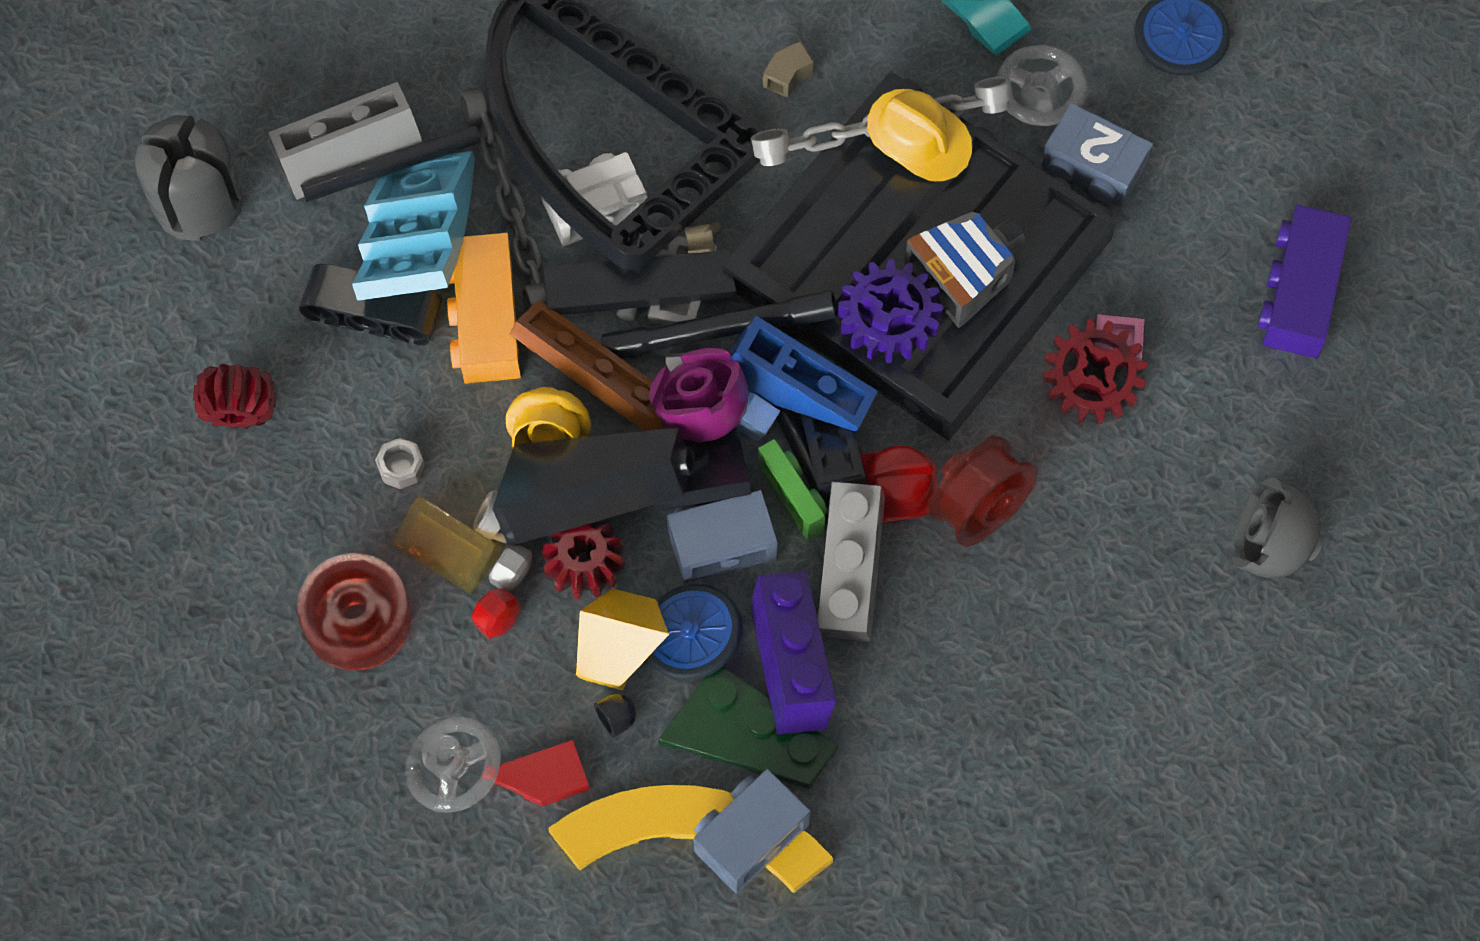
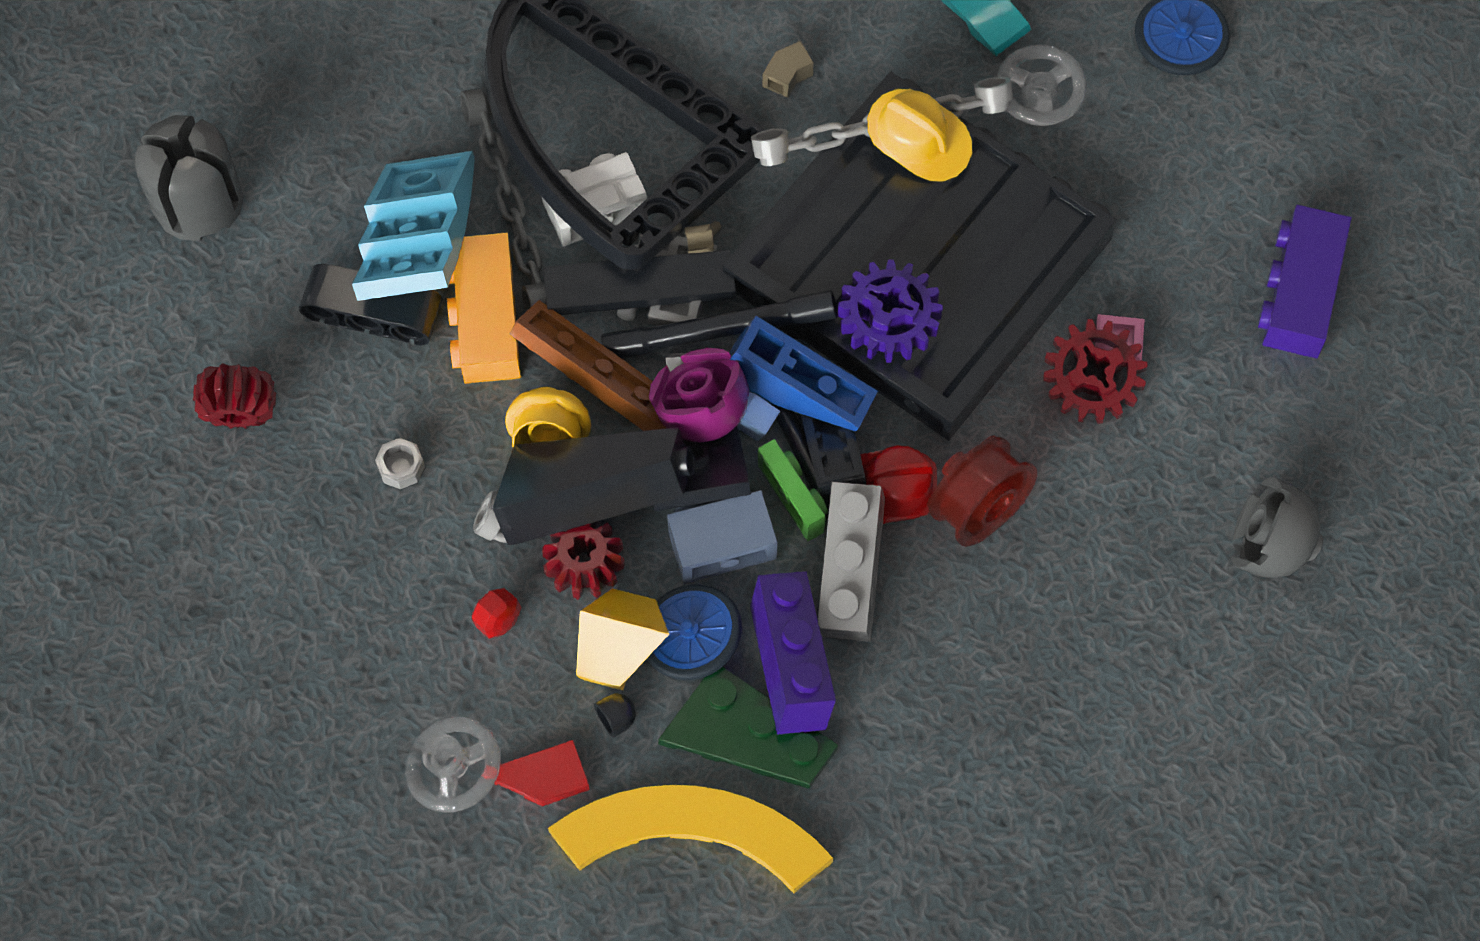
light grey brick [268,82,423,200] -> none
clear red wheel [297,553,411,671] -> none
black bar [300,125,481,202] -> none
clear yellow slope [392,496,499,595] -> none
light grey tile [489,544,532,592] -> none
sand blue brick [694,769,811,894] -> none
torso [905,212,1025,328] -> none
sand blue brick [1041,103,1153,206] -> none

